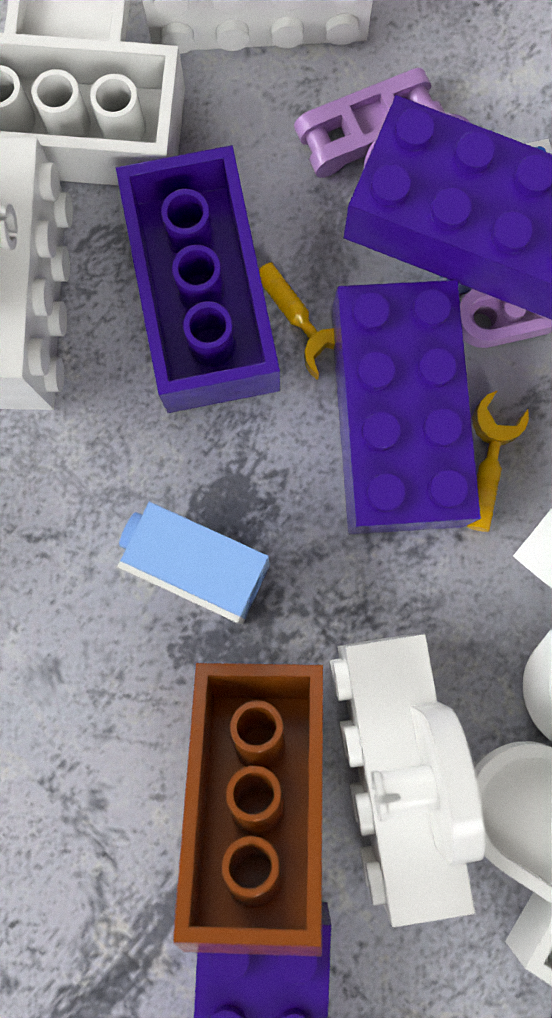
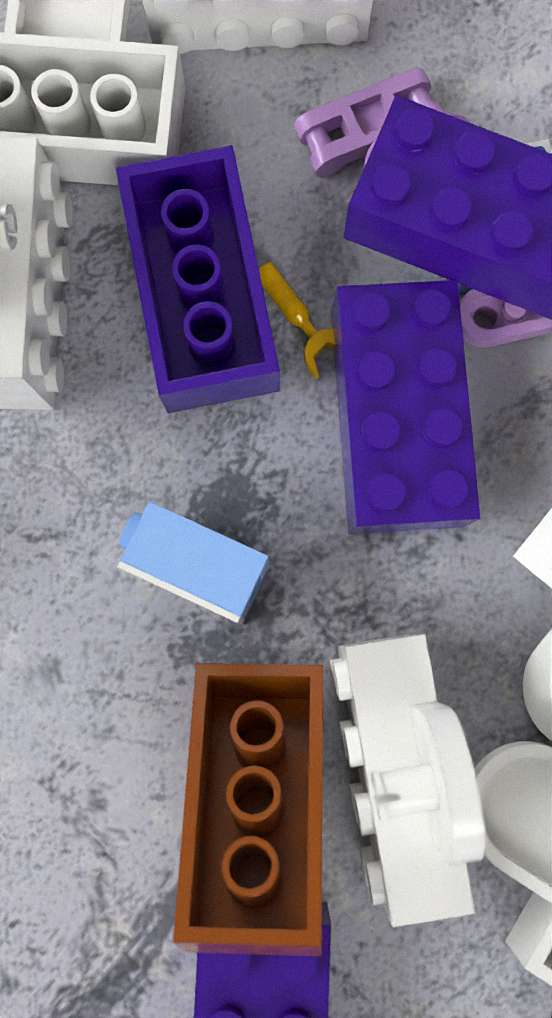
yellow piece [466,390,529,532] -> none

